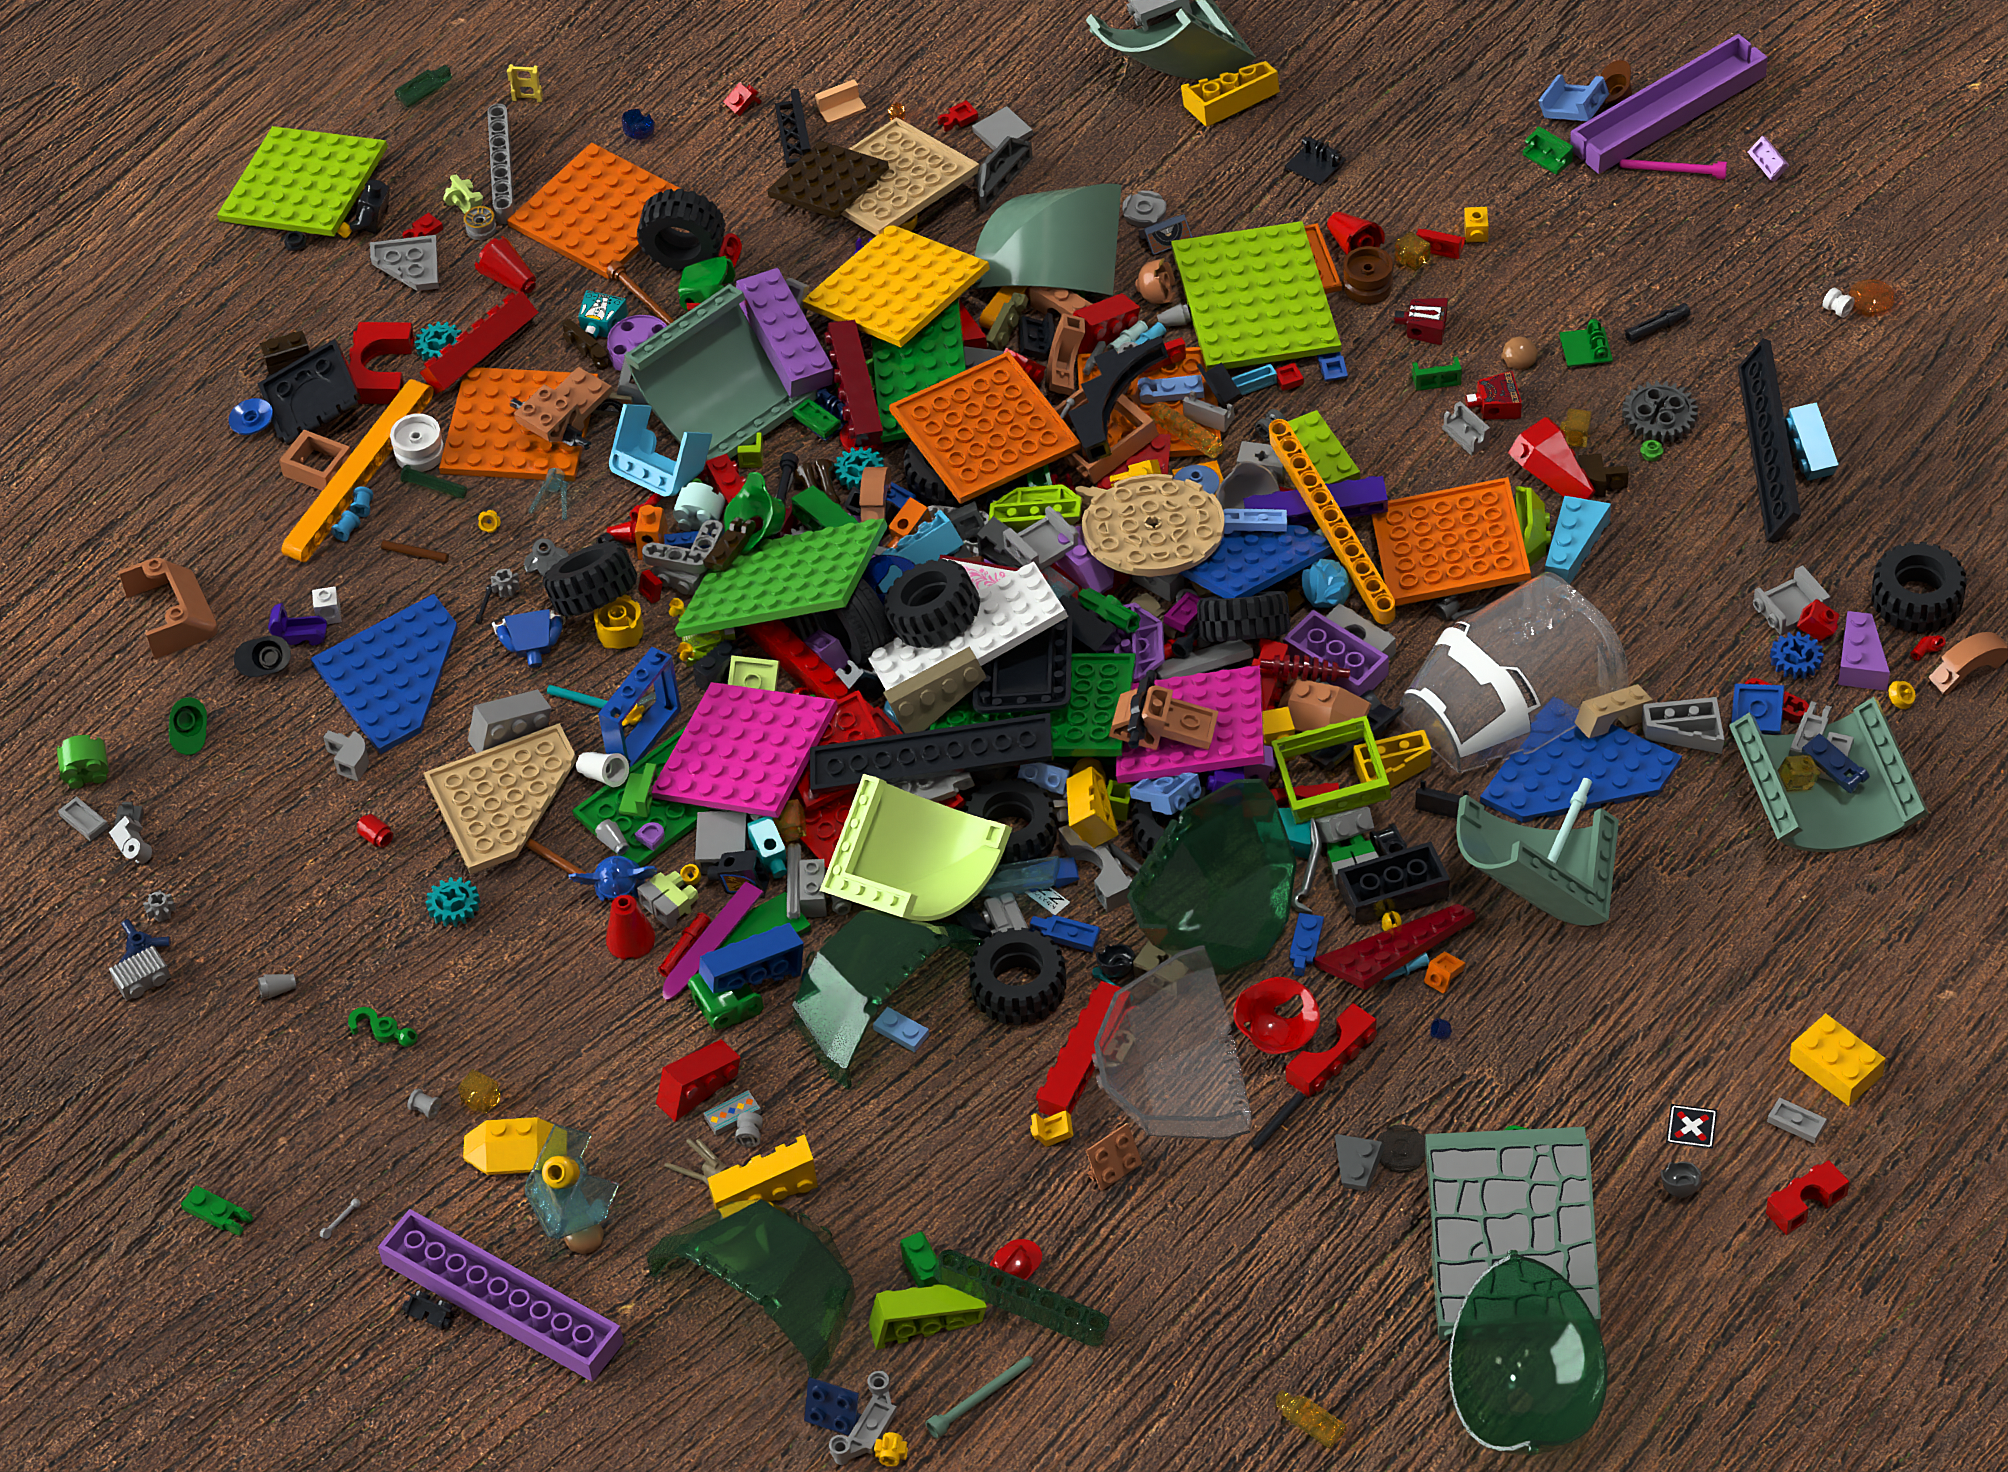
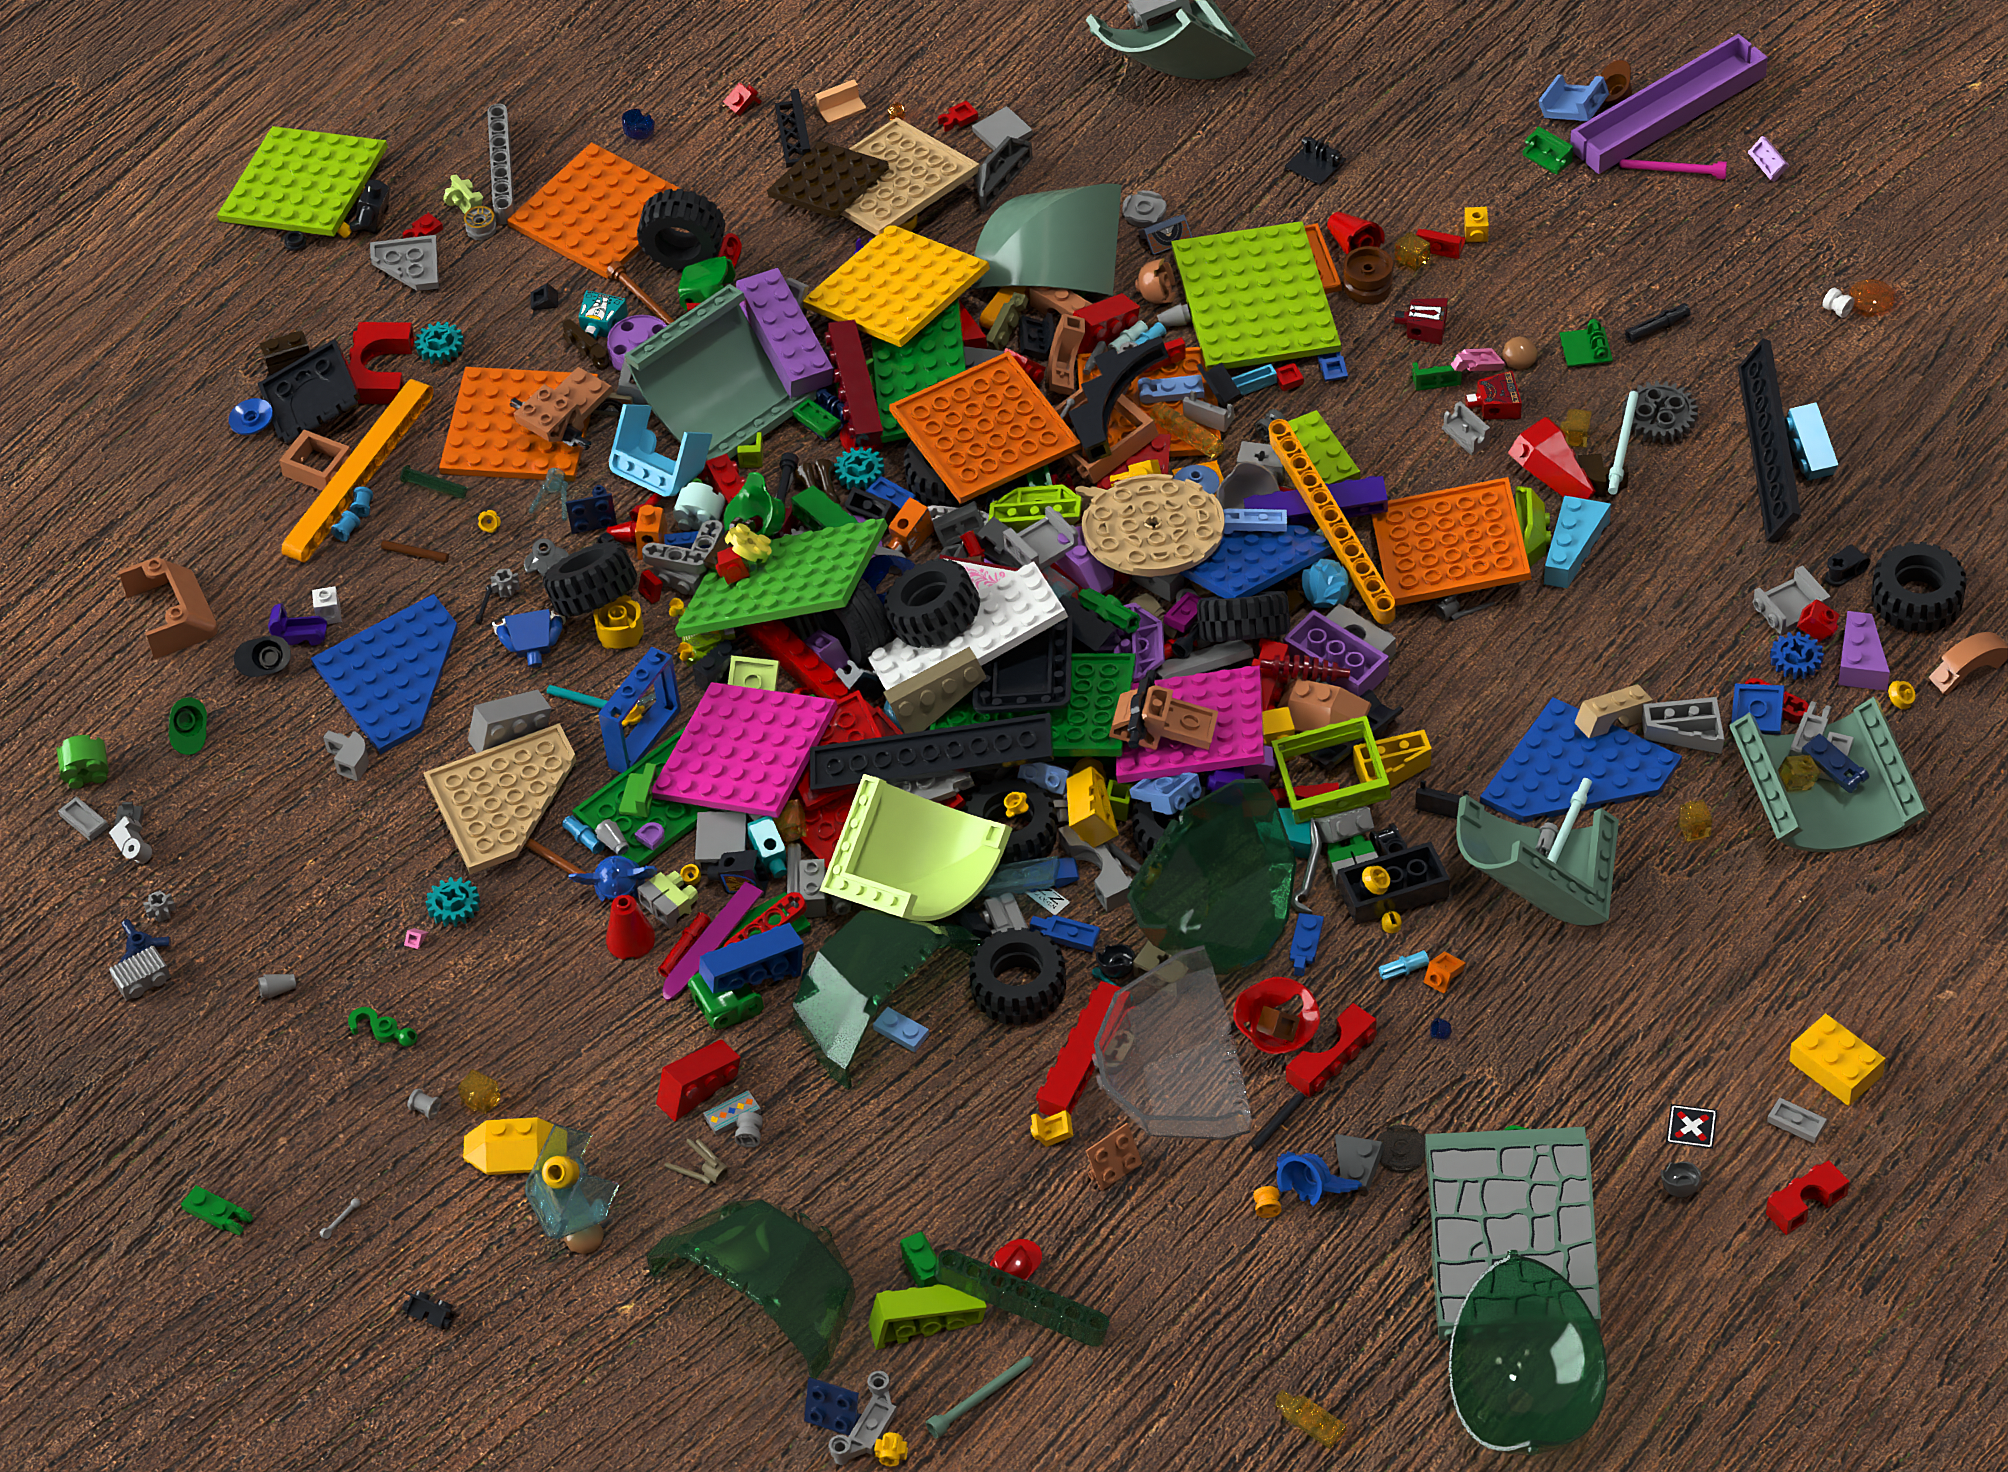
red brick [357,814,394,848] -> none
medium lavender brick [378,1209,624,1382] -> none
white wheel [390,414,444,472] -> none
clear green hinge [394,64,452,108] -> none
red brick [419,291,539,394] -> none
red cone [475,236,536,294] -> none
light yellow piece [507,64,543,102] -> none
white plant [576,752,629,787] -> none
yellow wedge [707,1134,818,1217] -> none
nougat arch [860,467,891,522] -> none
medium azure wedge [867,510,964,594] -> none
yellow wedge [1181,61,1280,127] -> none
dark red wing [1313,904,1476,990] -> none
clear windscreen [1399,572,1628,773] -> none
bright green plate [1640,440,1664,462] -> none
red arm [1910,635,1946,661] -> none
none -> bright pink piece [404,928,428,949]
none -> black slope [530,283,558,310]
none -> dark azure pin [562,815,605,854]
none -> dark blue hinge [566,485,617,534]
none -> red brick [715,546,750,584]
none -> red beam [724,892,807,947]
none -> light yellow plate [725,523,772,563]
none -> red pin [960,530,985,557]
none -> yellow plate [1004,792,1029,817]
none -> light orange wheel [1253,1186,1282,1218]
none -> reddish brown panel [1257,1006,1300,1042]
none -> blue helmet [1276,1151,1362,1206]
none -> yellow hat [1362,866,1390,895]
none -> bright pink hinge [1450,348,1505,372]
none -> light grey pin [1535,822,1559,856]
none -> light aqua bar [1608,391,1638,494]
none -> clear yellow brick [1678,799,1712,842]
none -> black piece [1825,544,1871,587]

